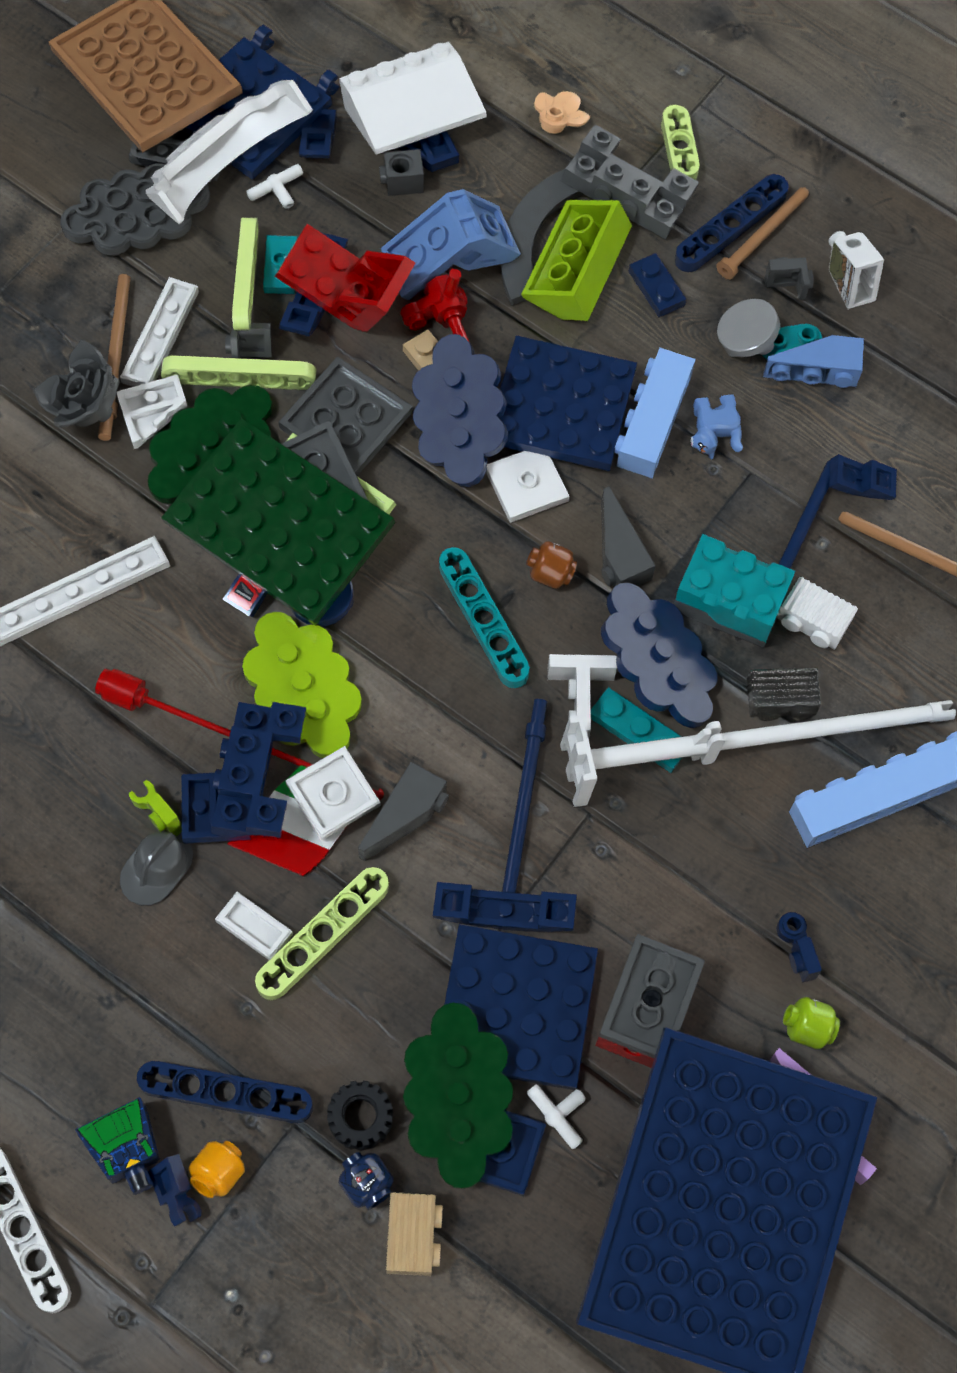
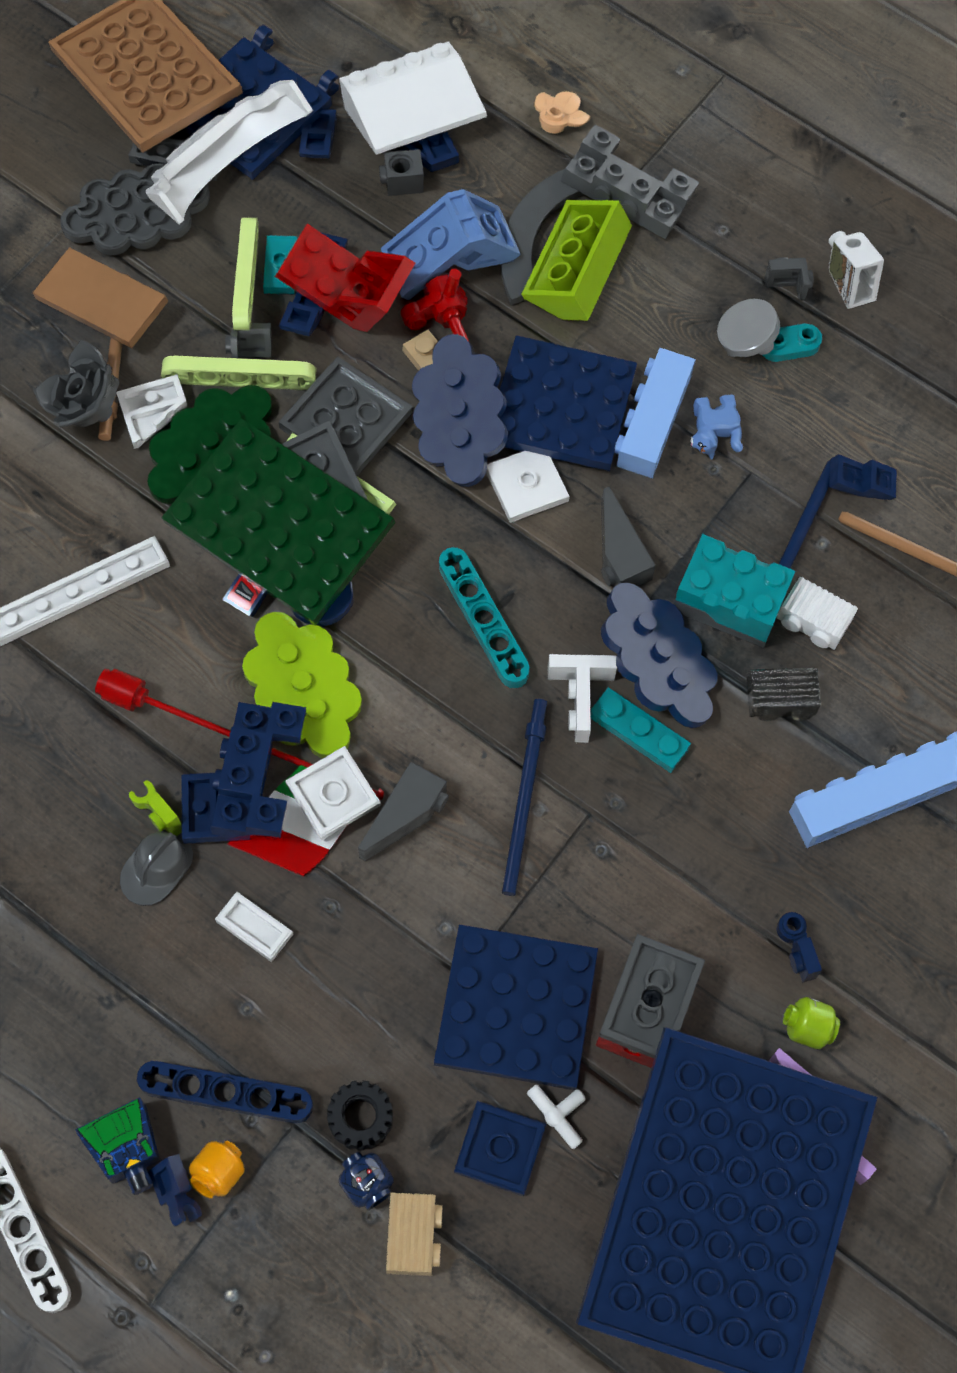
white tile [120,277,199,387] -> none
white piece [246,164,303,209] -> none
yellowish green beam [255,867,389,1000] -> none
dark green plate [403,1003,513,1189] -> none
dark blue slope [433,882,577,932] -> none
dark orange head [526,541,577,589] -> none
white piece [560,700,956,807] -> none
dark blue plate [628,253,686,318] -> none
yellowish green beam [661,105,700,180] -> none
dark blue beam [674,174,789,272] -> none
medium nougat bar [716,187,809,280] -> none
medium blue slope [763,335,864,388] -> none
none -> medium nougat tile [33,247,168,348]

